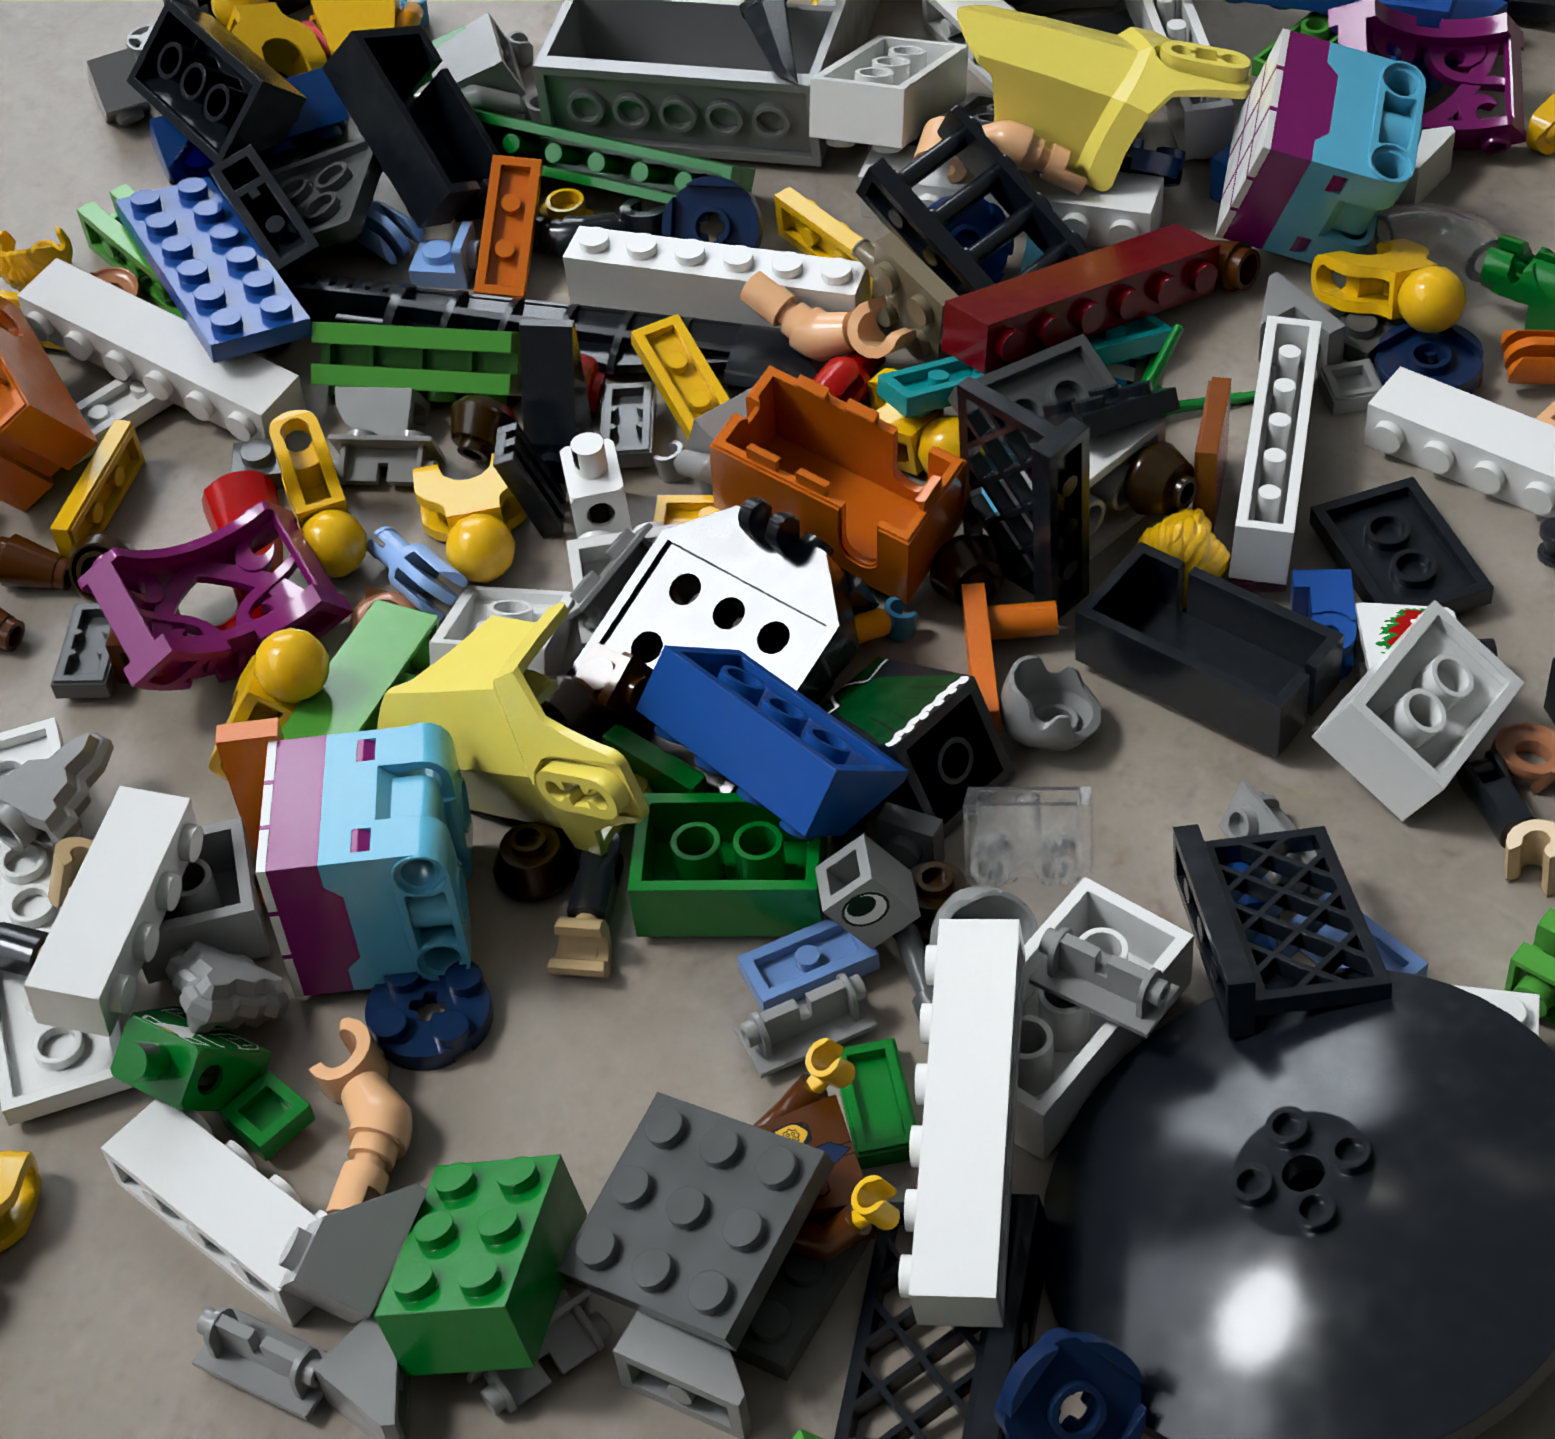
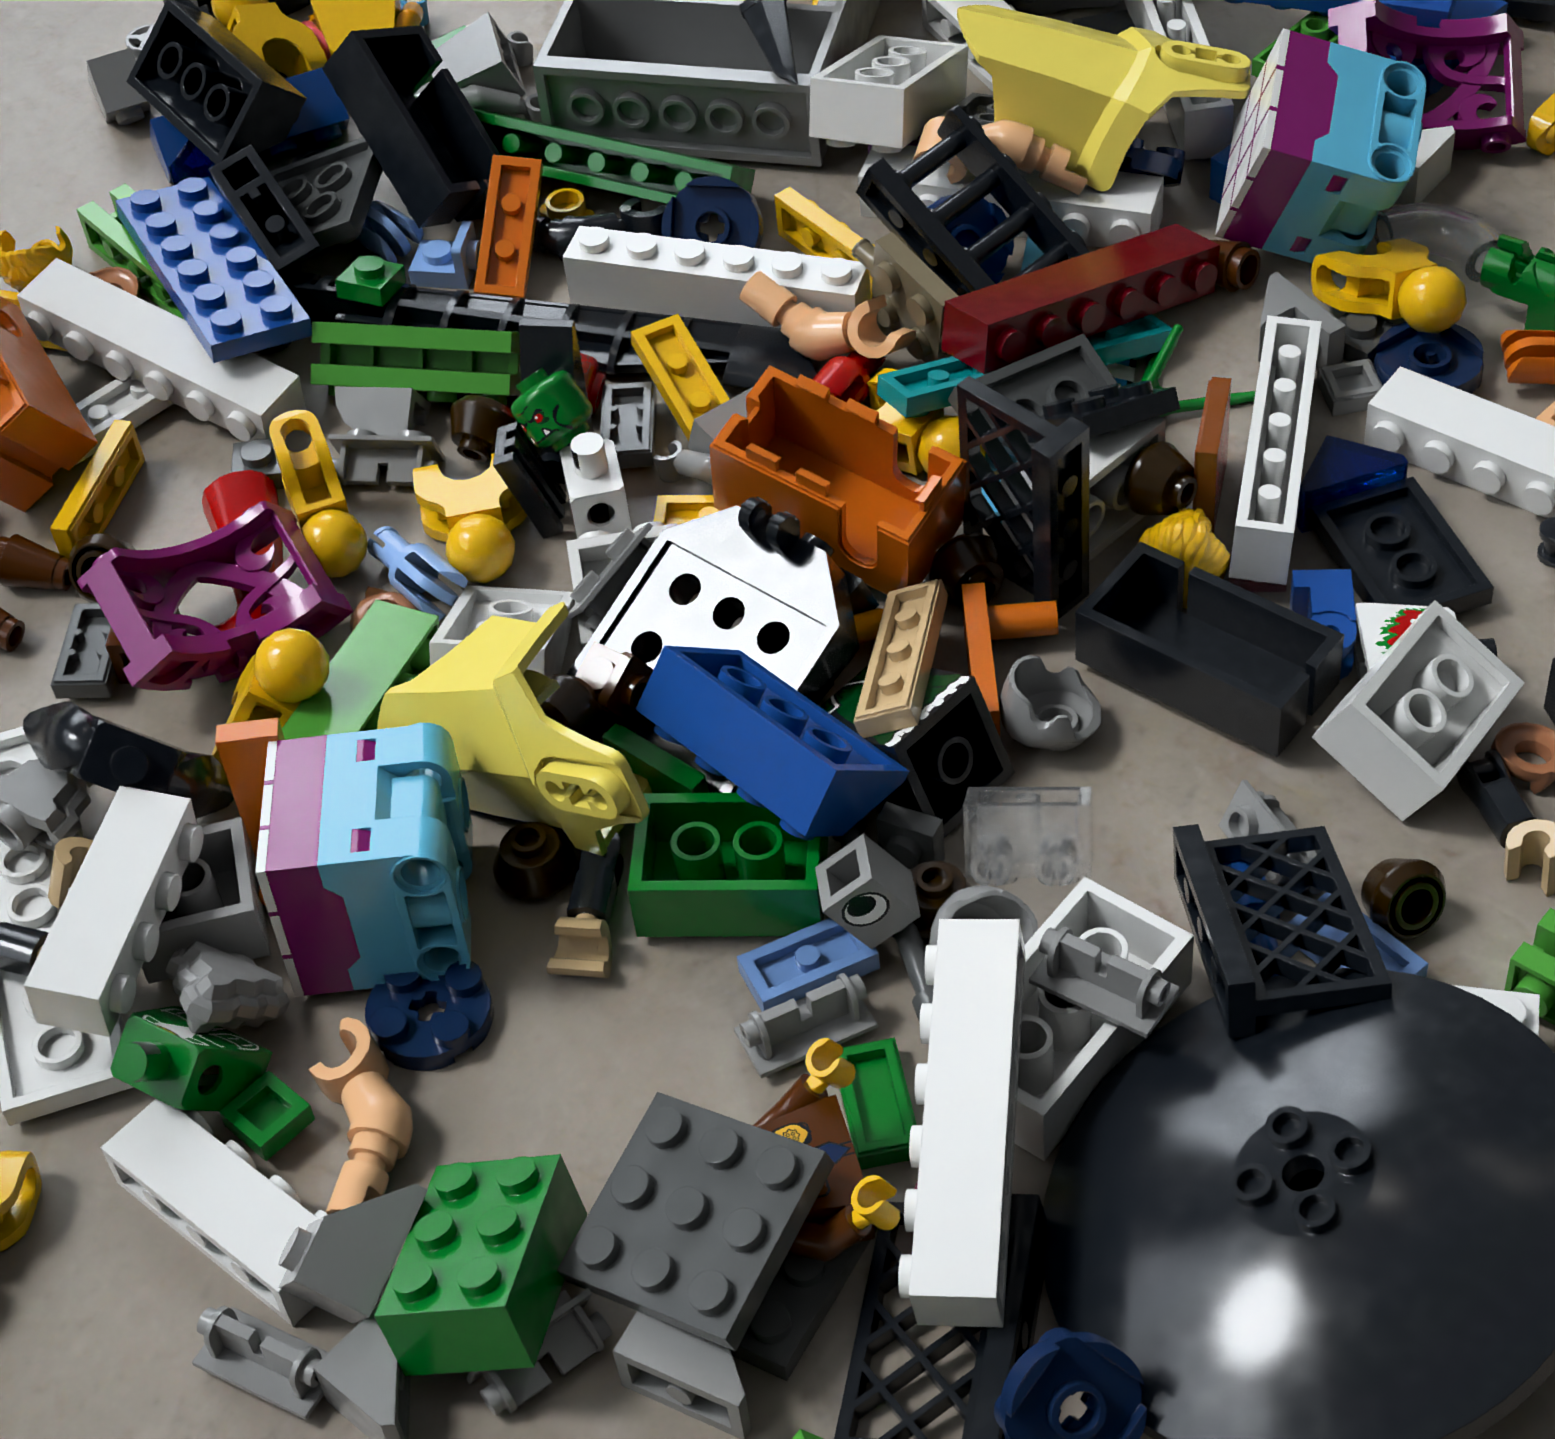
none -> black torso [23,702,234,819]
none -> green plate [335,256,406,307]
none -> green head [511,367,593,453]
none -> tan tile [853,579,948,738]
none -> clear blue slope [1297,435,1408,533]
none -> dark brown cone [1361,858,1446,942]

